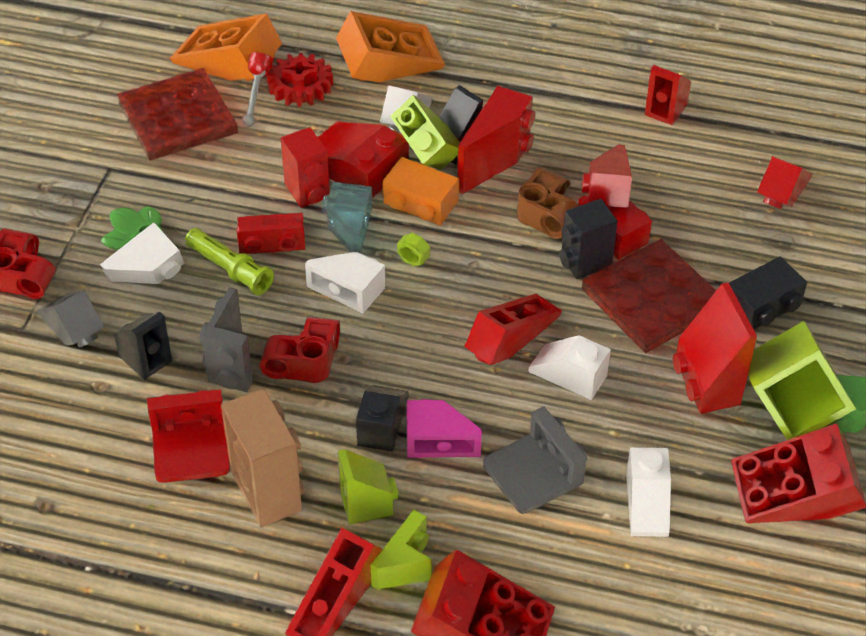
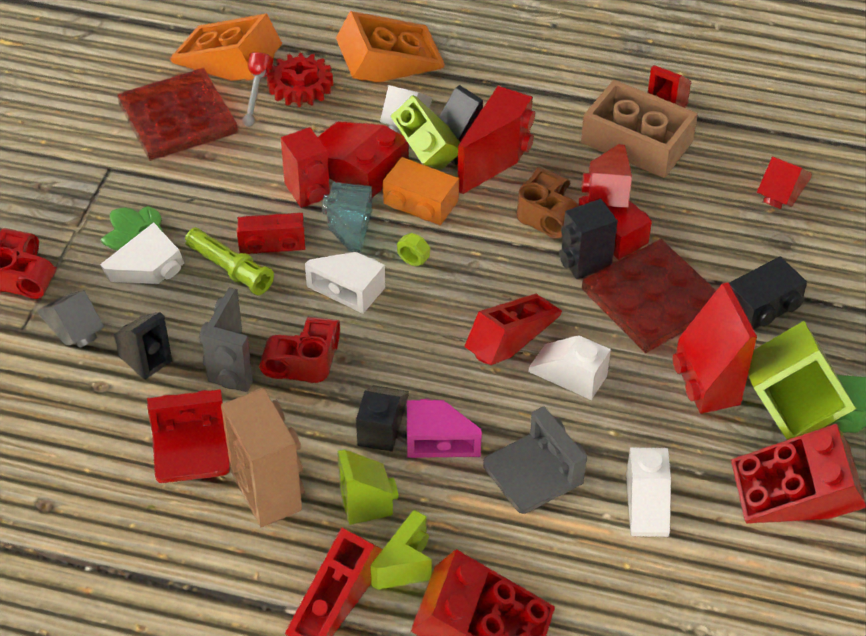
none -> medium nougat brick [581,79,698,178]

